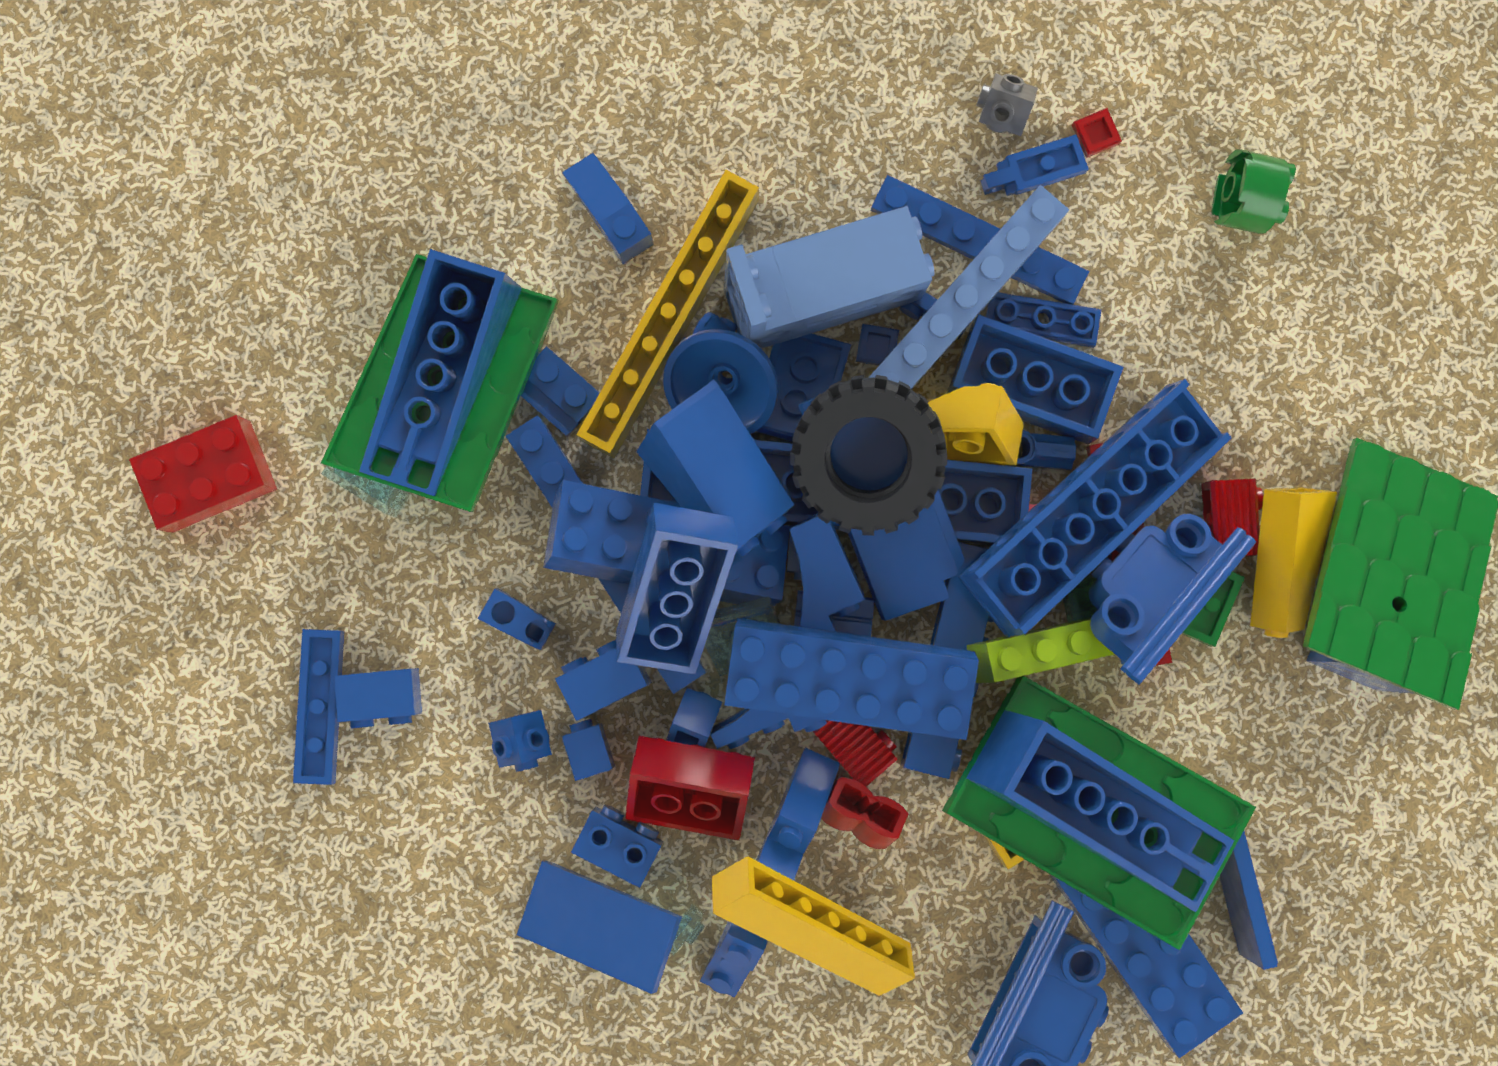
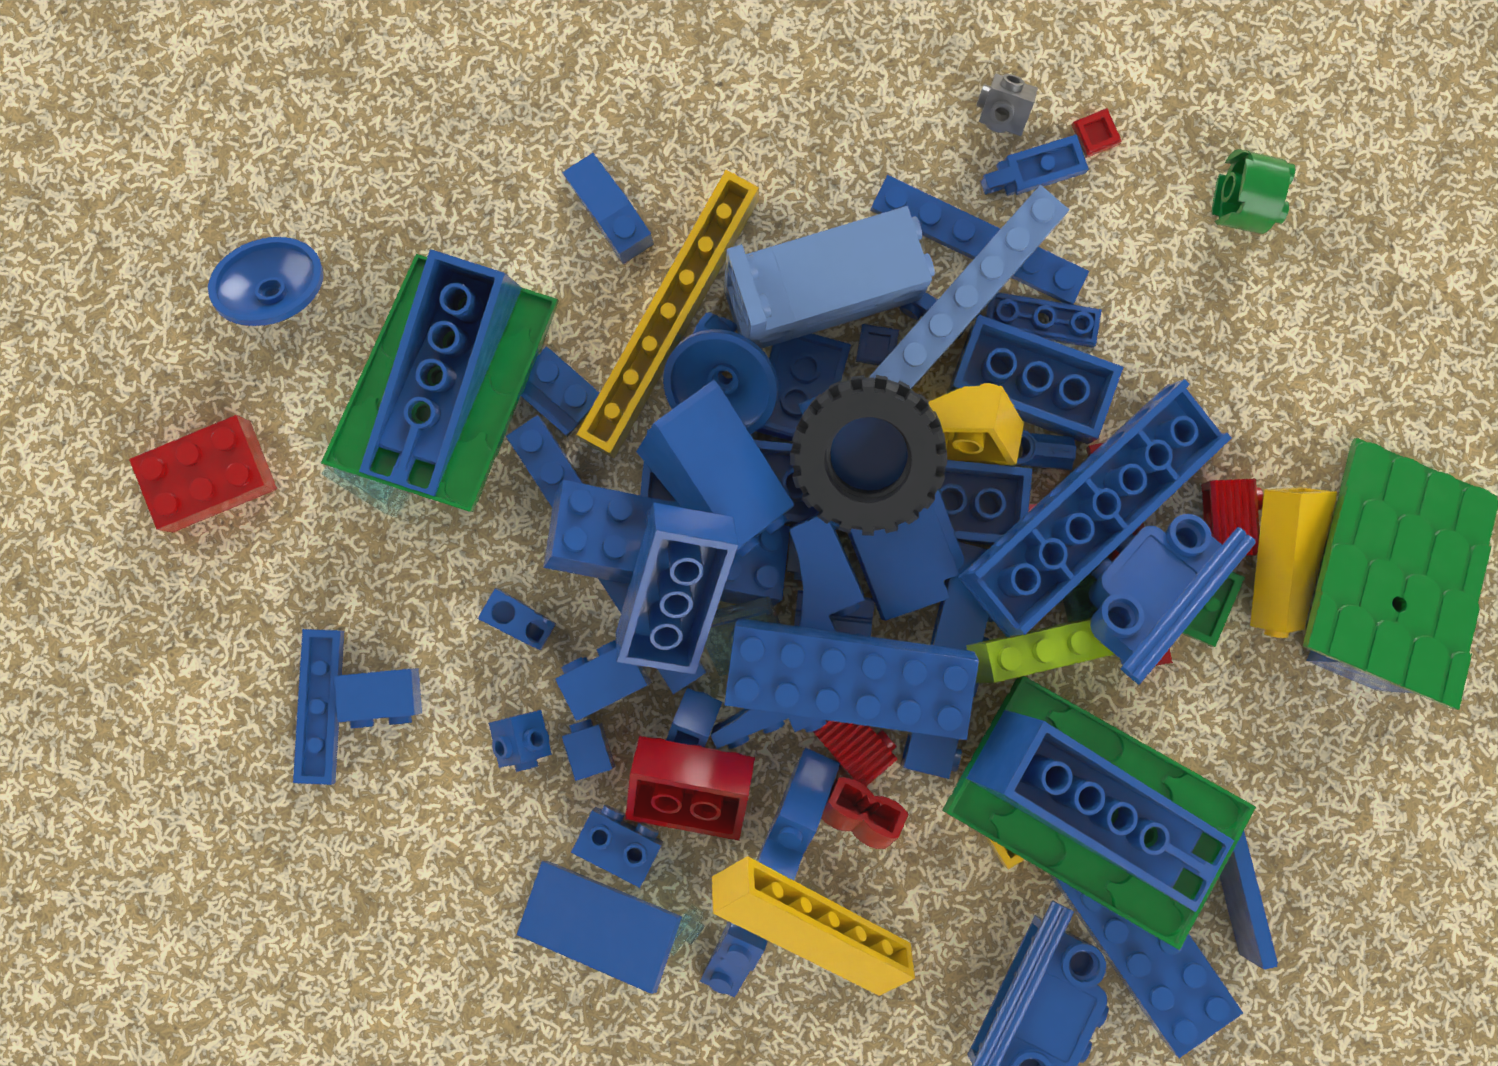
none -> blue dish [208,237,324,326]

